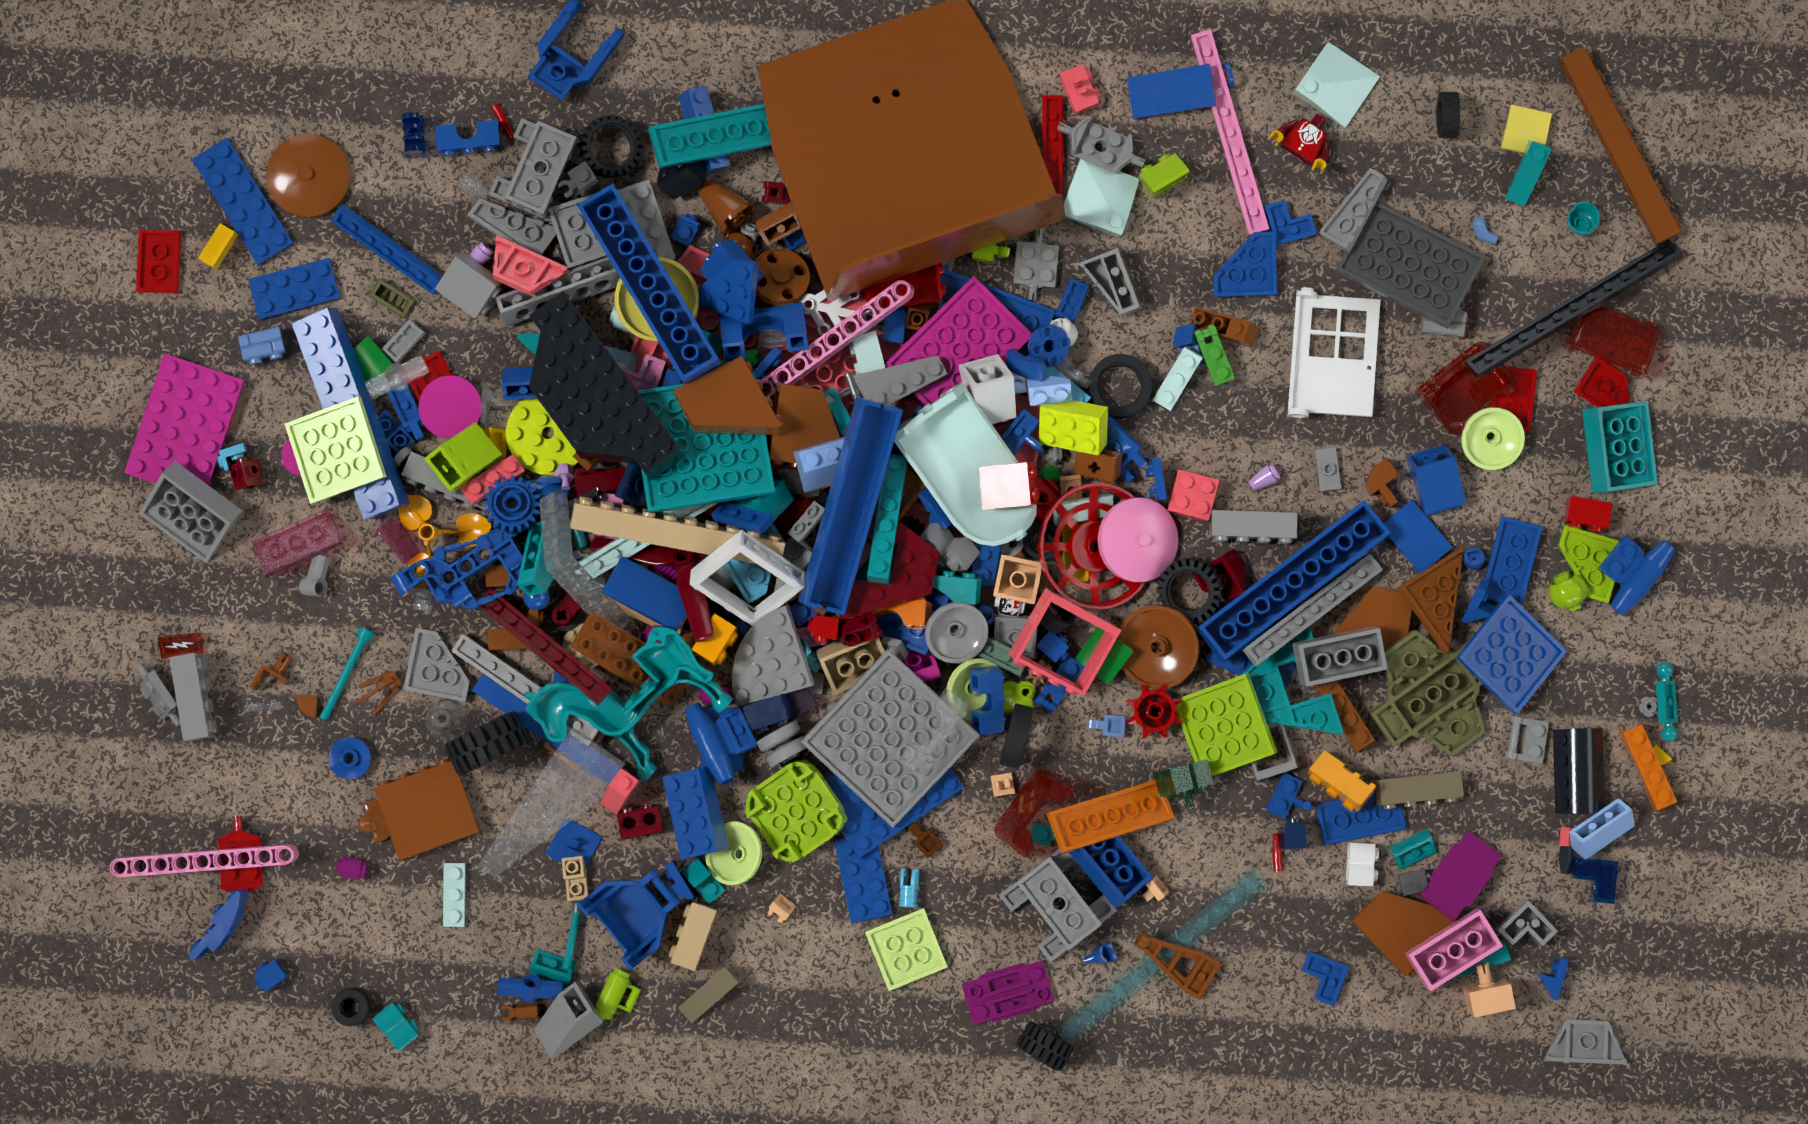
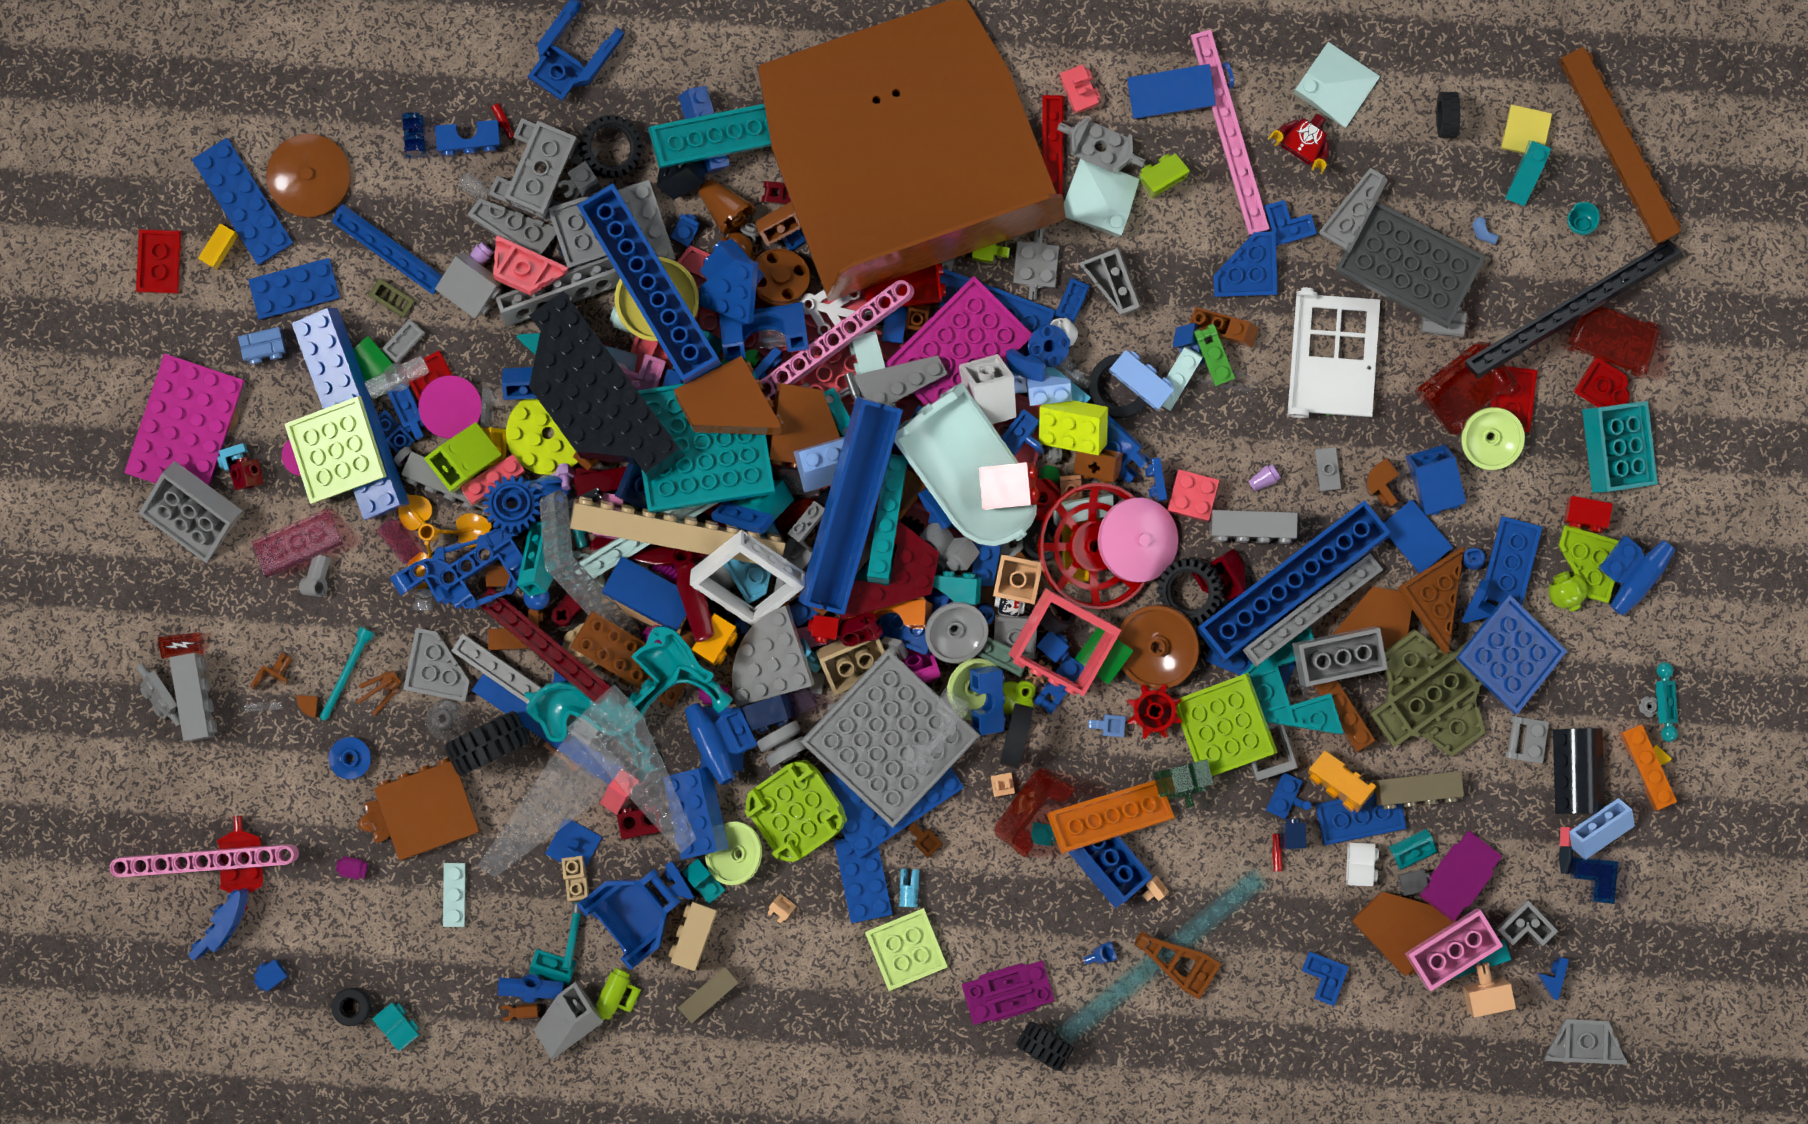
light grey piece [999,849,1117,962] -> none
none -> clear wing [567,685,696,853]
none -> light blue brick [1108,350,1174,411]

